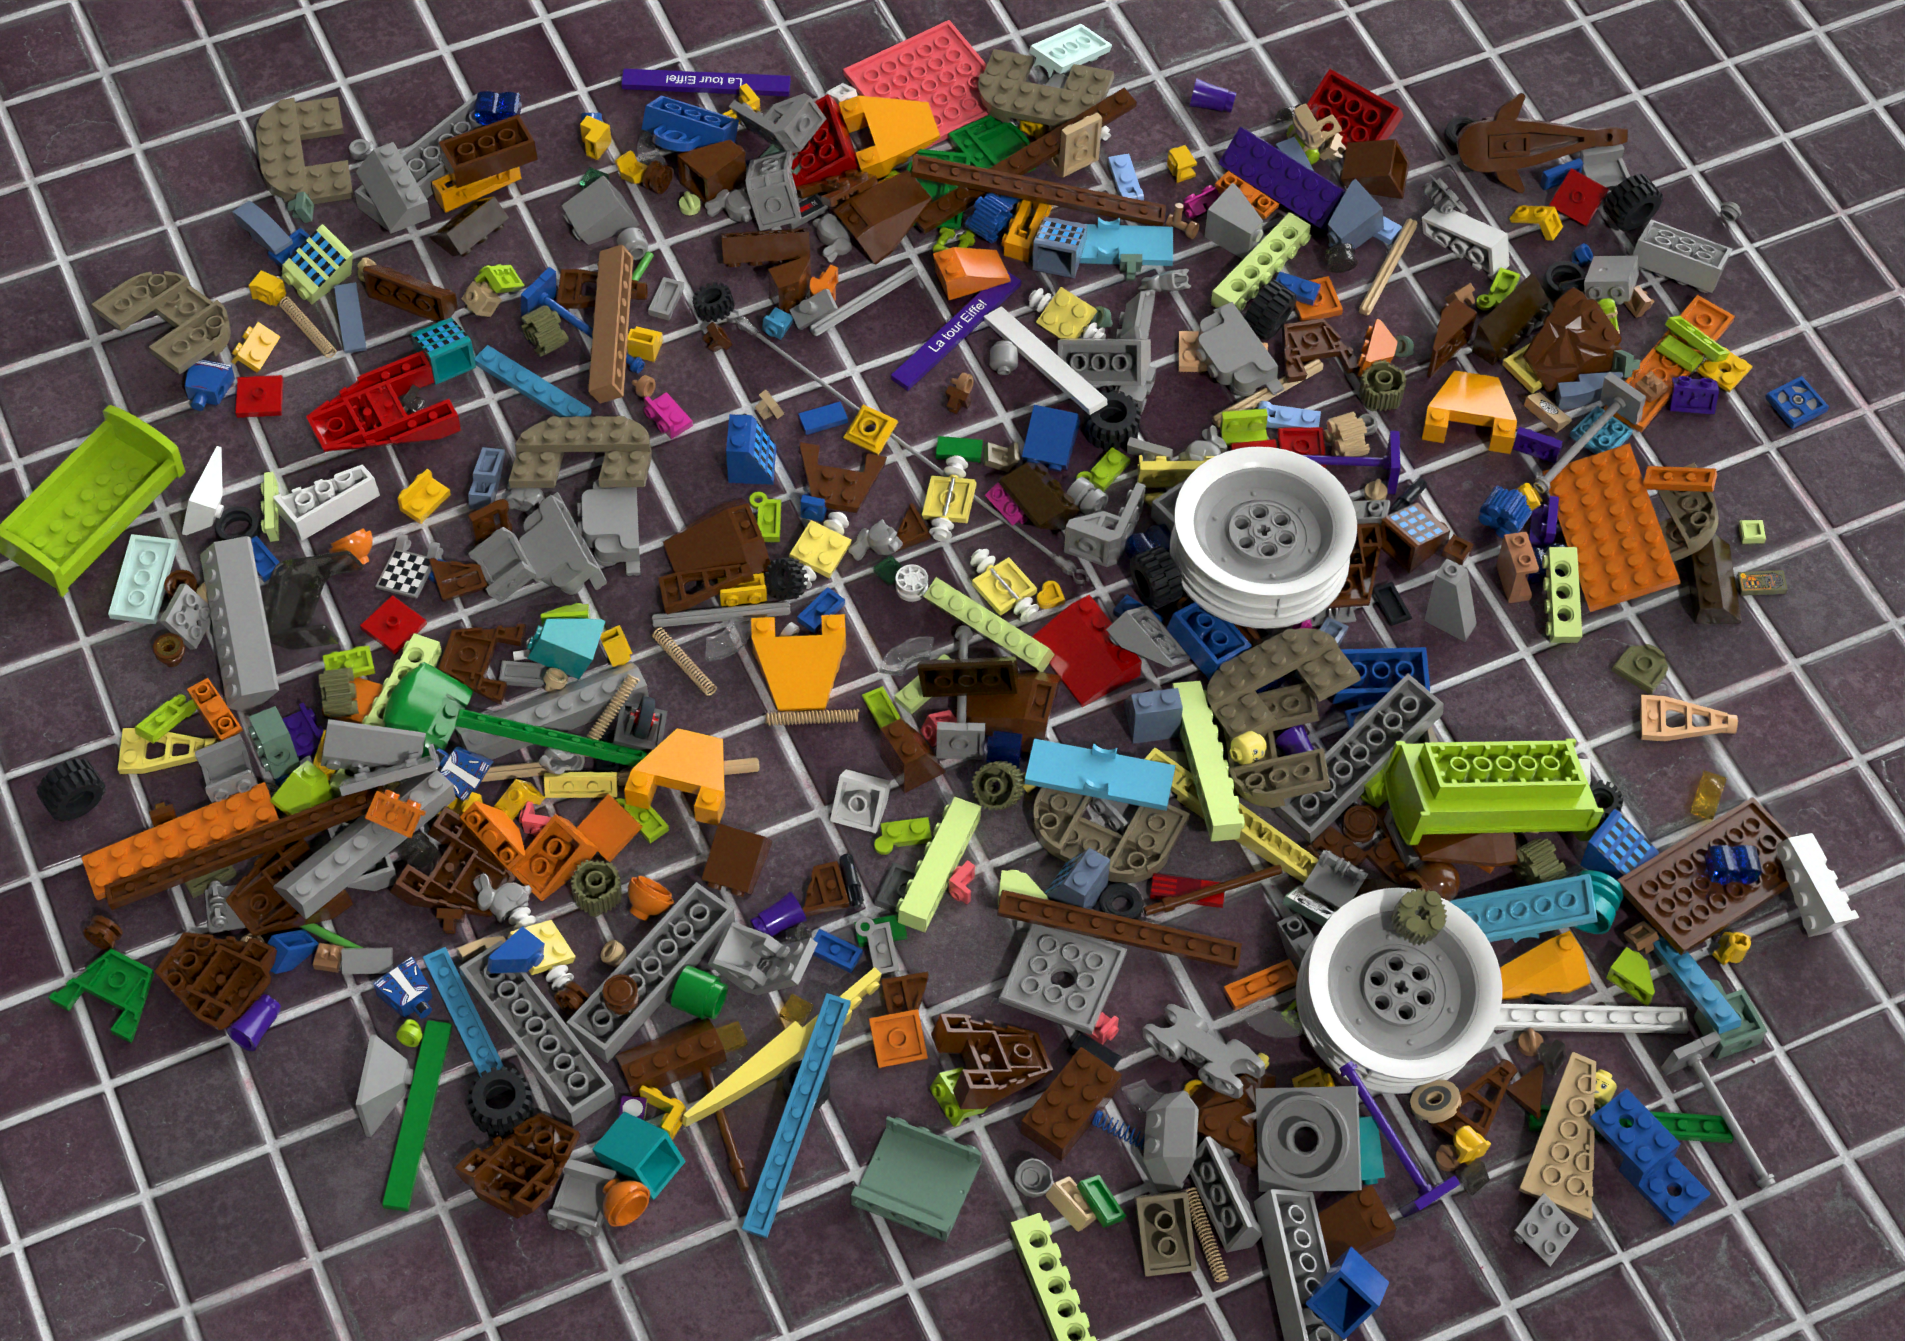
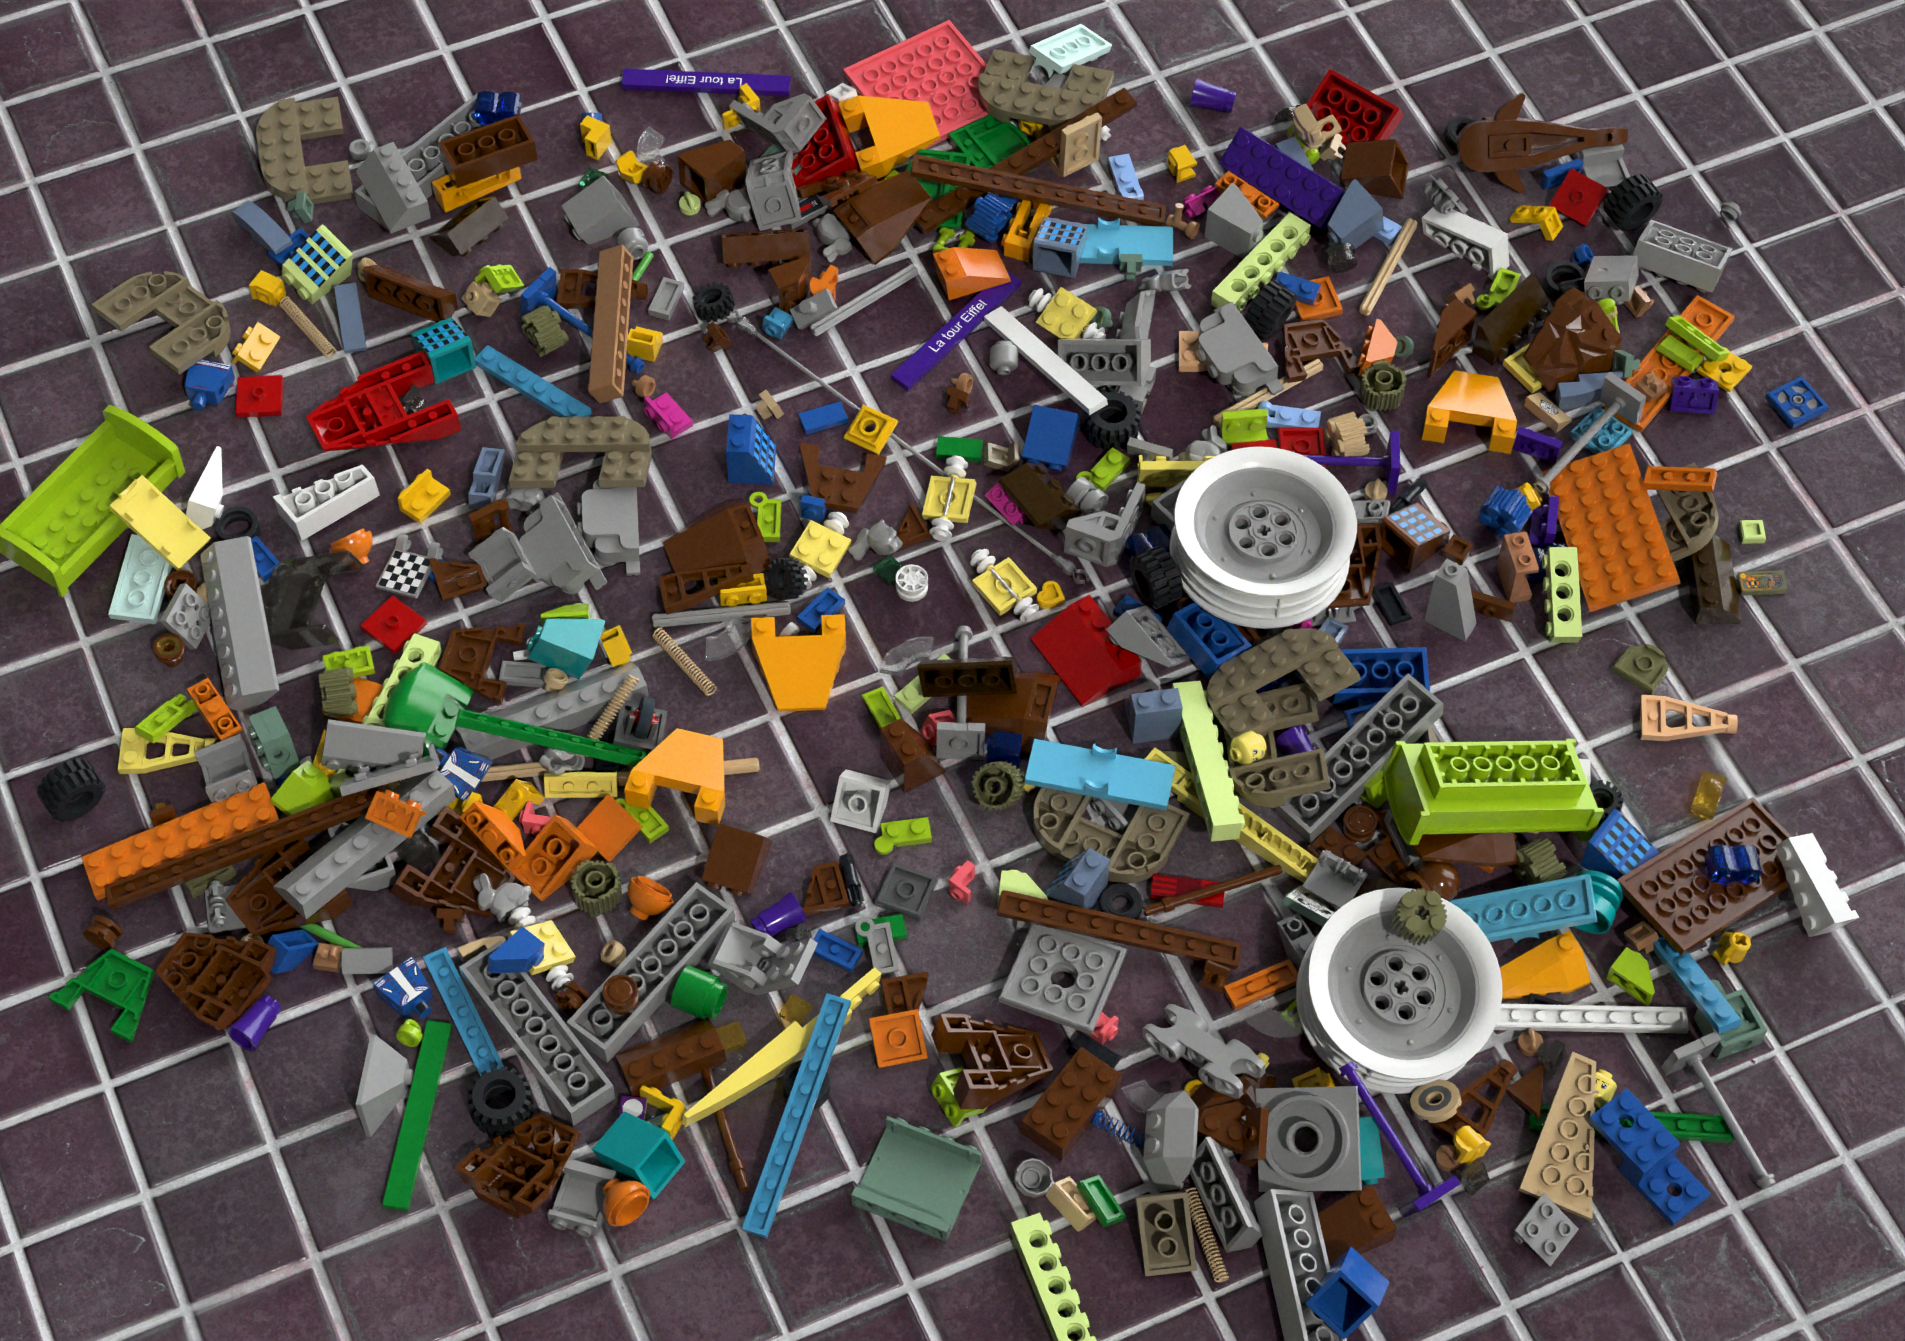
yellowish green plate [261,472,279,542] -> none
dark purple bracket [282,702,324,761] -> none
blue brick [641,95,739,151] -> none
tan piece [765,709,859,726] -> none
yellowish green brick [896,797,981,932] -> none
yellowish green brick [924,577,1055,672] -> none
none -> light yellow piece [109,475,211,570]
none -> reddish brown tile [1199,960,1231,994]
none -> reddish brown plate [1243,1107,1269,1161]
none -> reddish brown plate [1471,590,1516,622]

